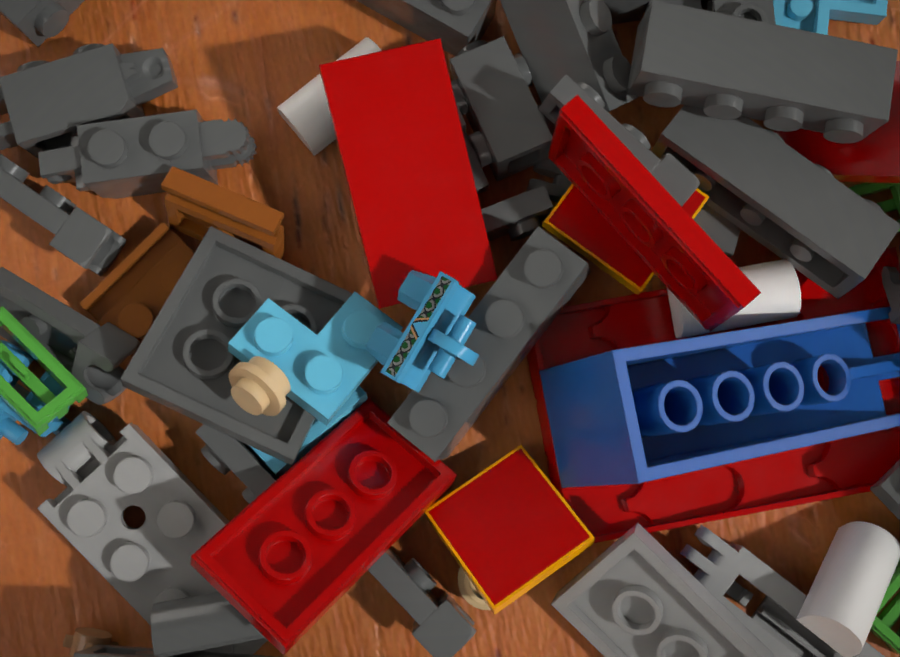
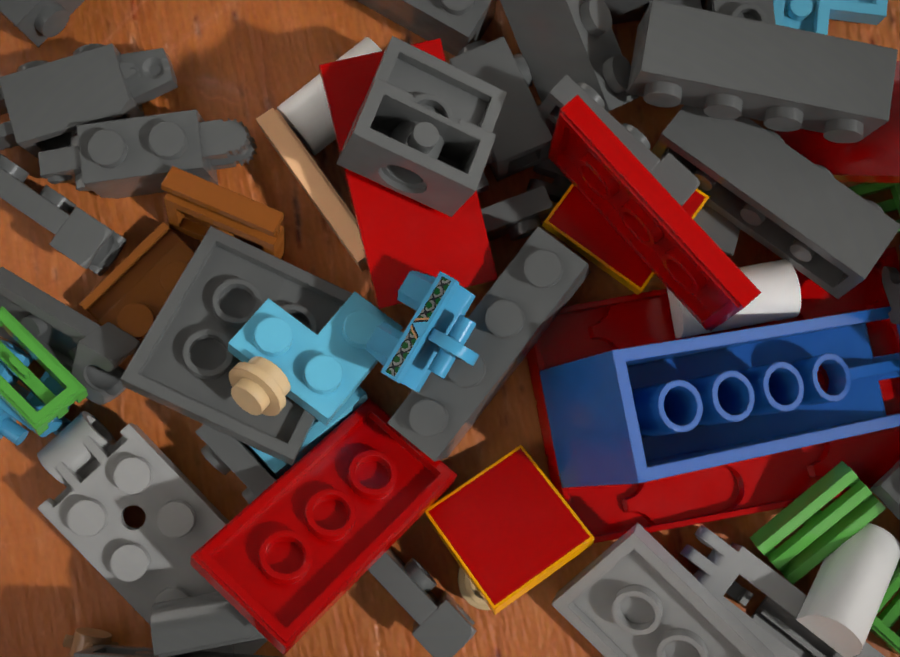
none -> light nougat tile [256,108,368,272]
none -> dark grey brick [336,36,507,217]
none -> bright green tile [749,461,886,585]

